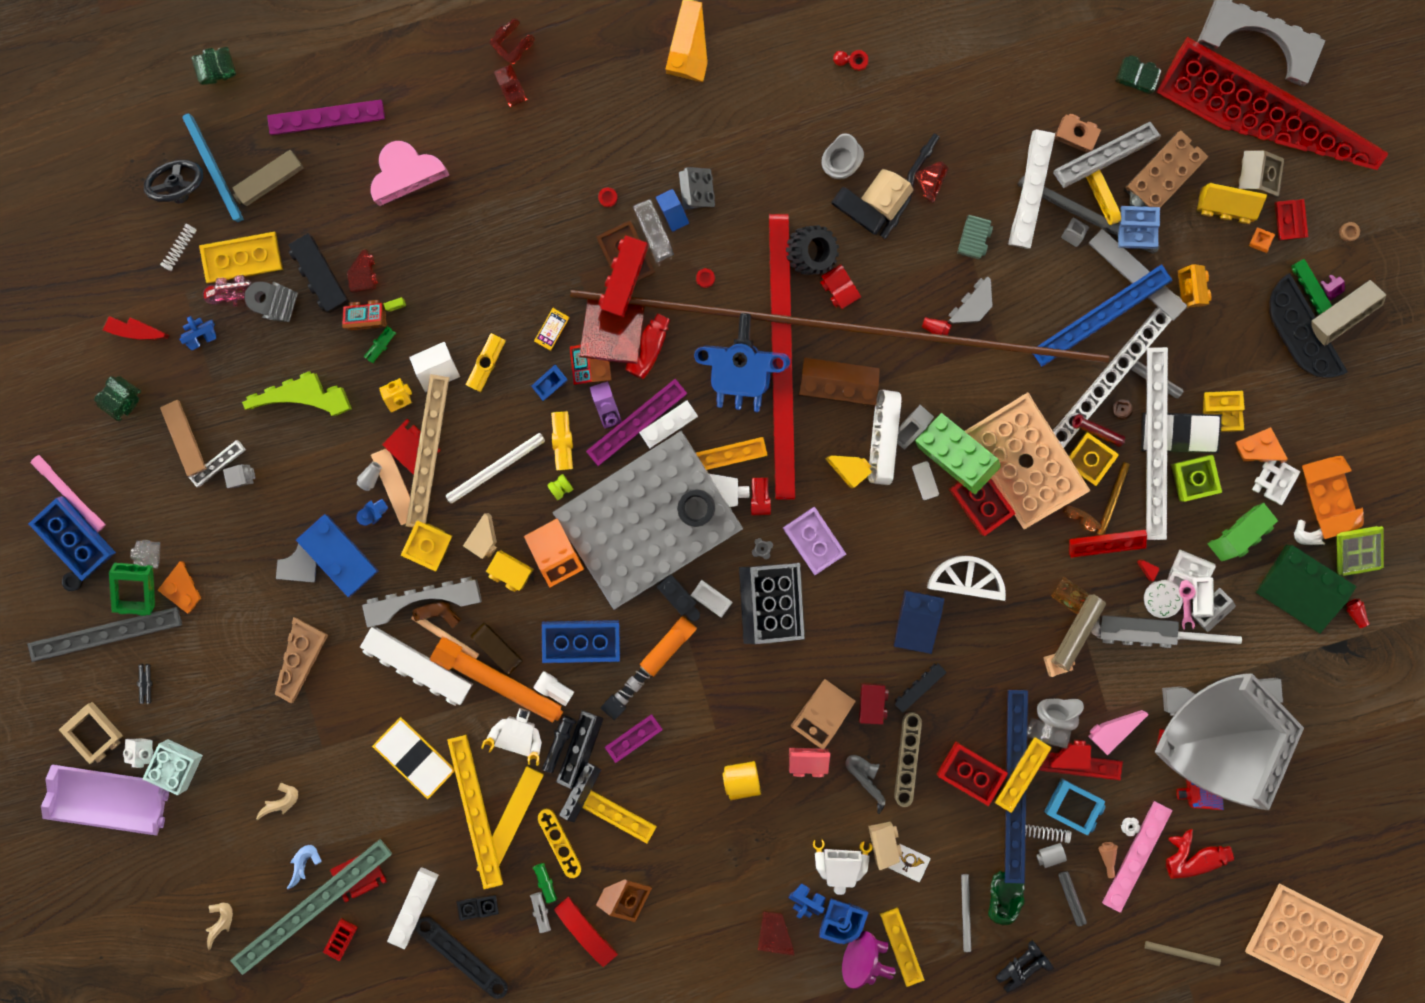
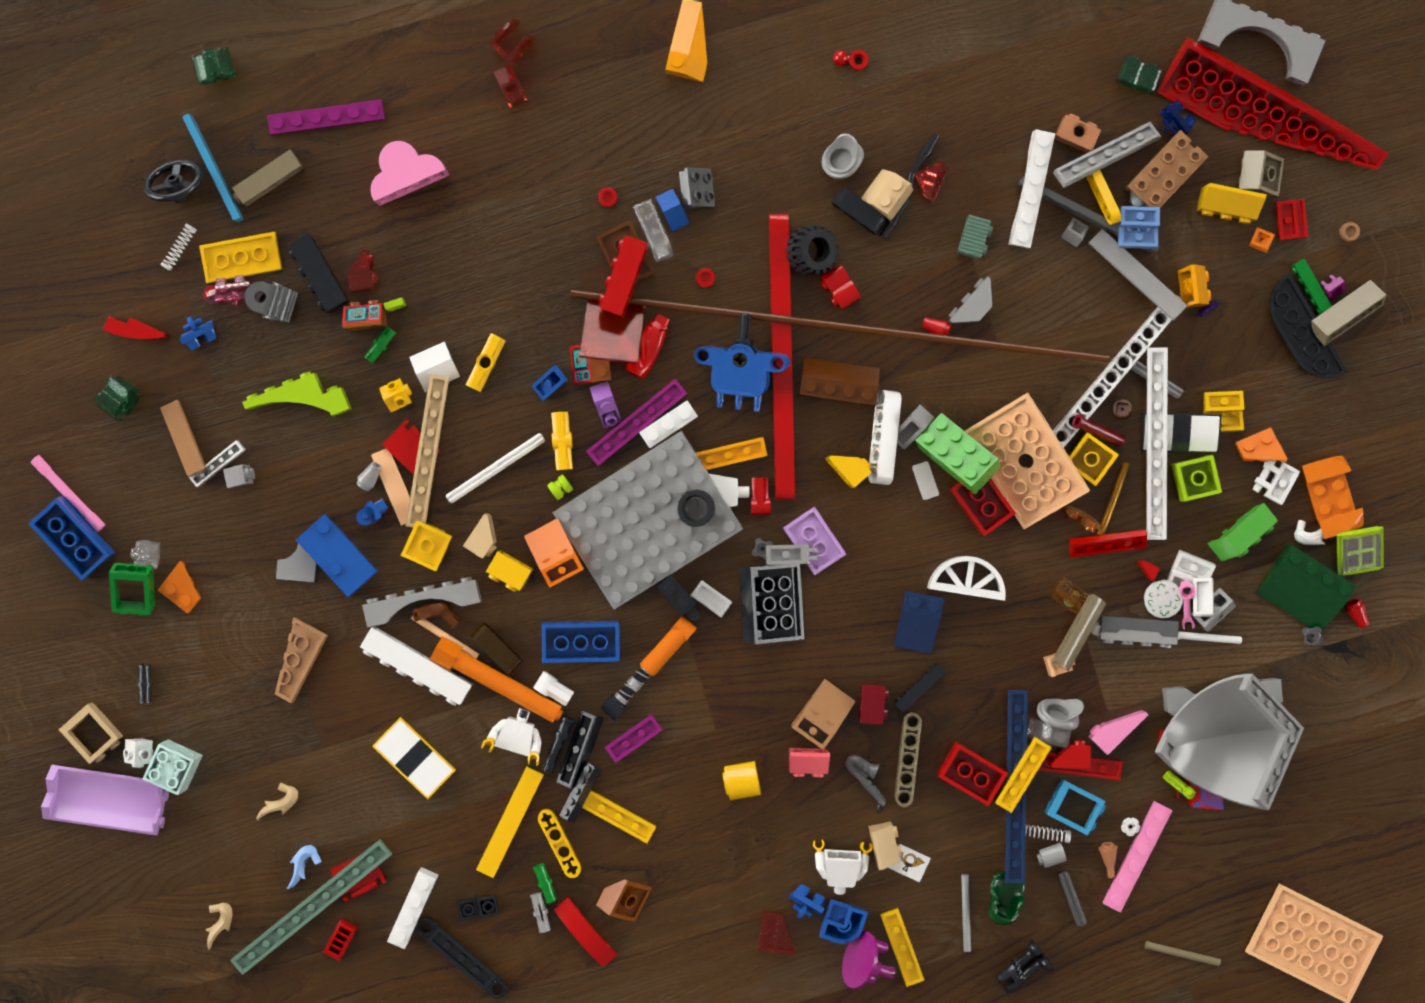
dark grey tile [27,607,183,662] -> none
black tile [62,572,83,591] -> none
yellow tile [447,735,503,889] -> none
tile [534,308,570,351] -> none
blue tile [1033,265,1173,367] -> none
red piece [1166,829,1234,879] -> none
none -> light grey hinge [765,544,818,565]
none -> clear blue hips [1159,101,1196,135]
none -> lime axle [1163,771,1196,799]
none -> dark purple piece [1195,300,1222,317]
none -> flat silver plate [1302,626,1323,645]

